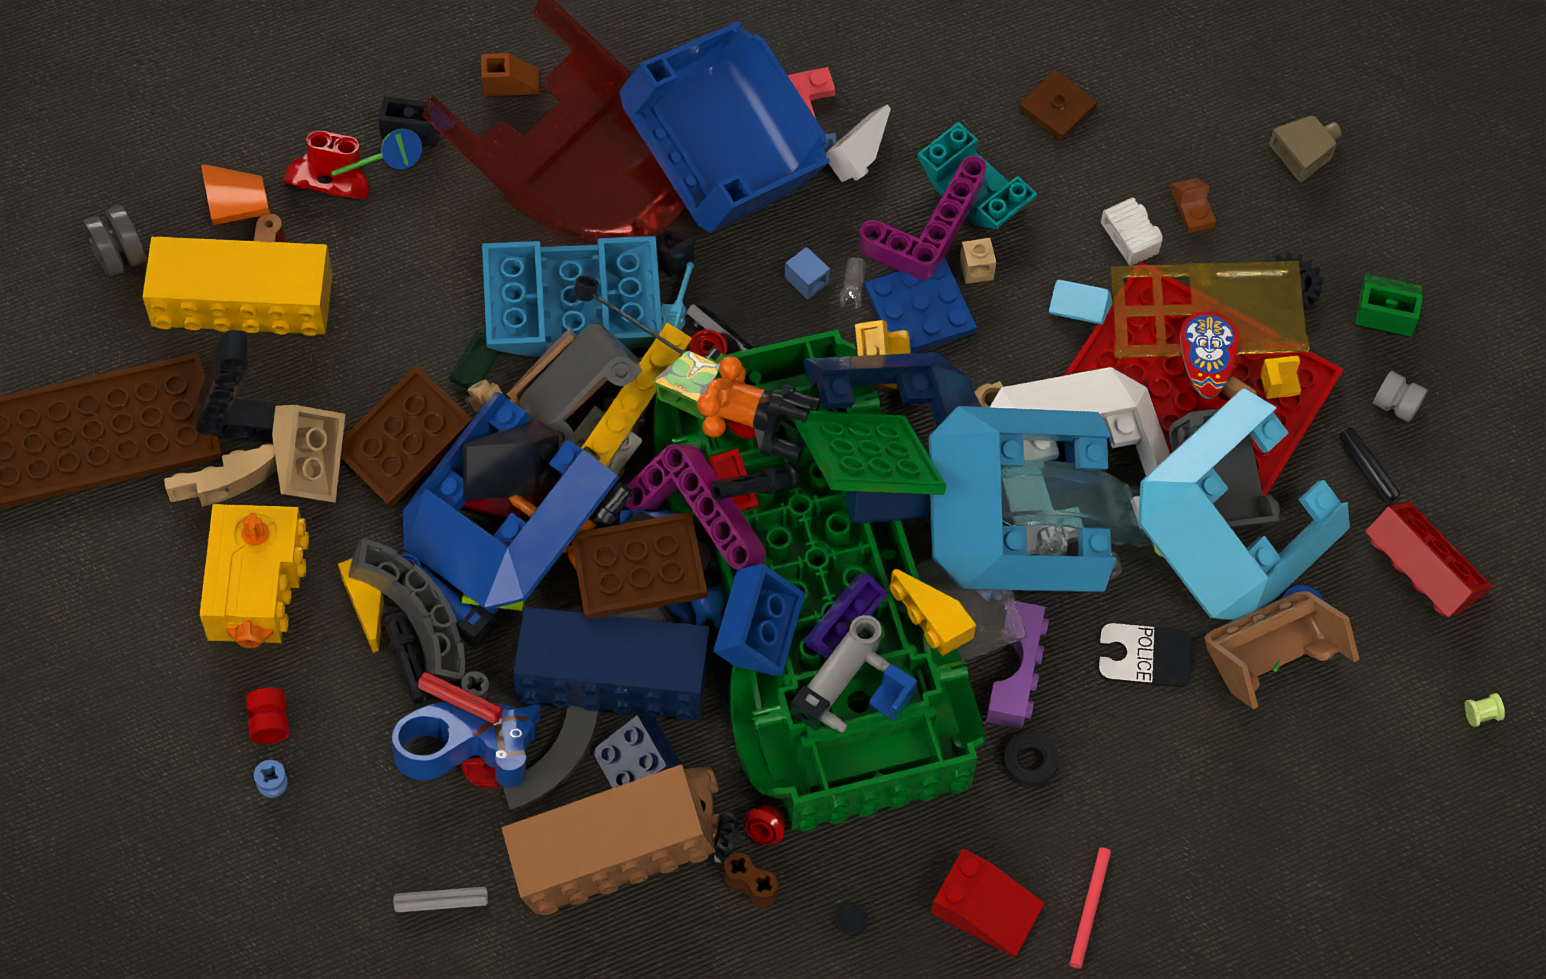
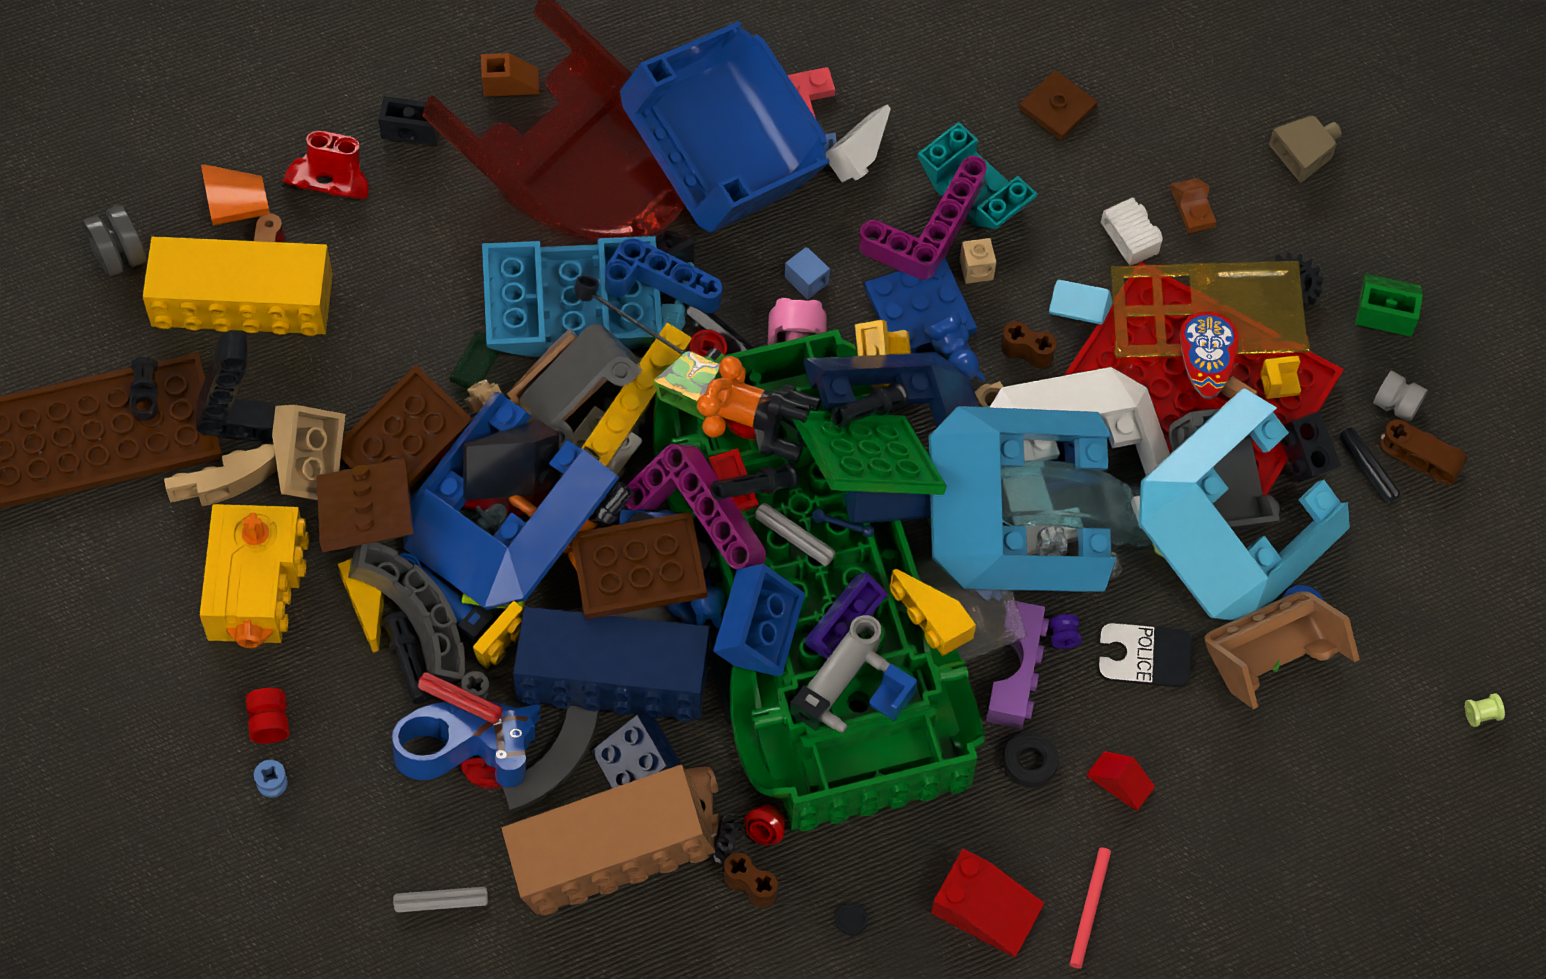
blue piece [331,128,422,176] -> none
clear bar [839,258,866,308] -> none
red slope [1365,502,1493,618] -> none
none -> black connector [130,357,159,421]
none -> reddish brown plate [317,458,414,553]
none -> yellow plate [473,601,524,669]
none -> clear light blue hinge [476,504,507,536]
none -> blue beam [605,238,722,313]
none -> light grey axle [755,503,835,566]
none -> bright pink brick [768,298,827,345]
none -> dark blue hinge [812,509,874,537]
none -> black pin [831,382,909,427]
none -> blue animal [924,313,986,382]
none -> reddish brown axle [1001,321,1057,369]
none -> dark purple wheel [1049,614,1082,649]
none -> red slope [1086,751,1155,811]
none -> black brick [1280,411,1341,482]
none -> reddish brown piece [1379,419,1467,485]

